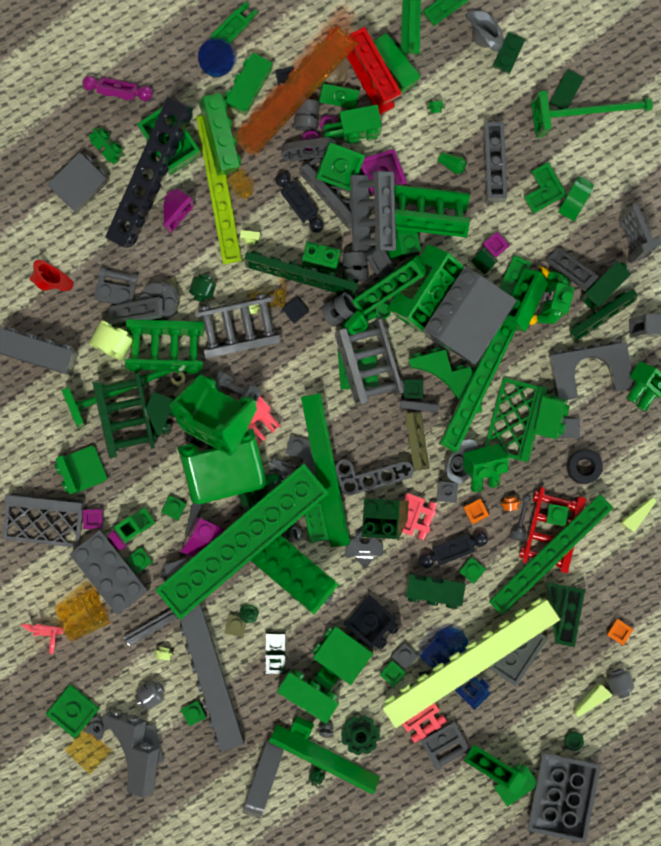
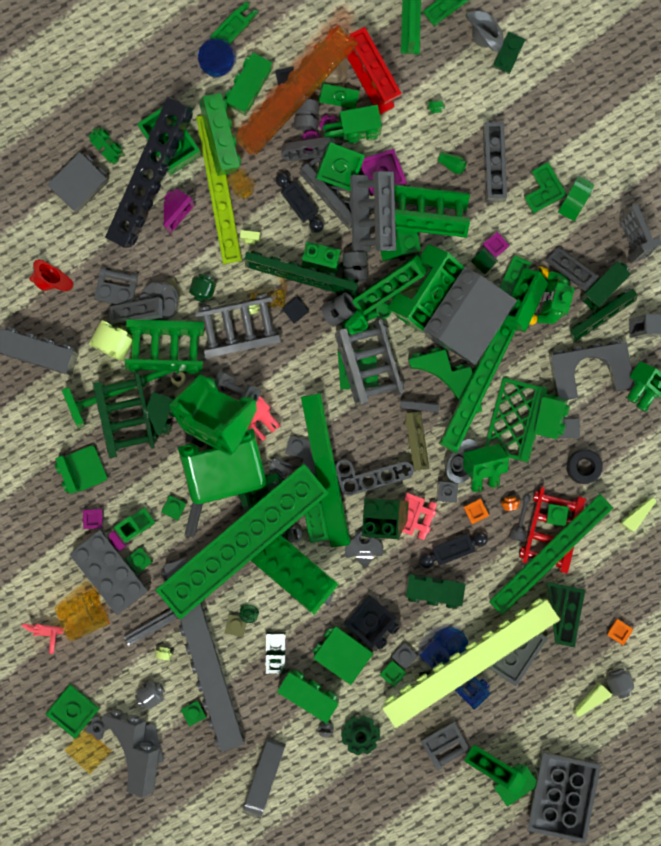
dark grey fence [3,492,85,547] -> none
magenta plate [82,75,153,101] -> none
magenta slope [180,516,226,557] -> none
green tile [269,725,380,795] -> none
green plate [290,717,314,739] -> none
dark green plate [308,767,326,786] -> none
green plate [314,666,339,691] -> none
dark grey tile [365,247,395,280] -> none
green brick [373,33,421,95] -> none
coral plate [402,703,447,743] -> none
dark green plate [403,380,423,399] -> none
green plate [459,557,486,584] -> none
green tile [531,91,653,138] -> none
dark green tile [550,69,584,109] -> none
dark green tile [564,731,584,751] -> none

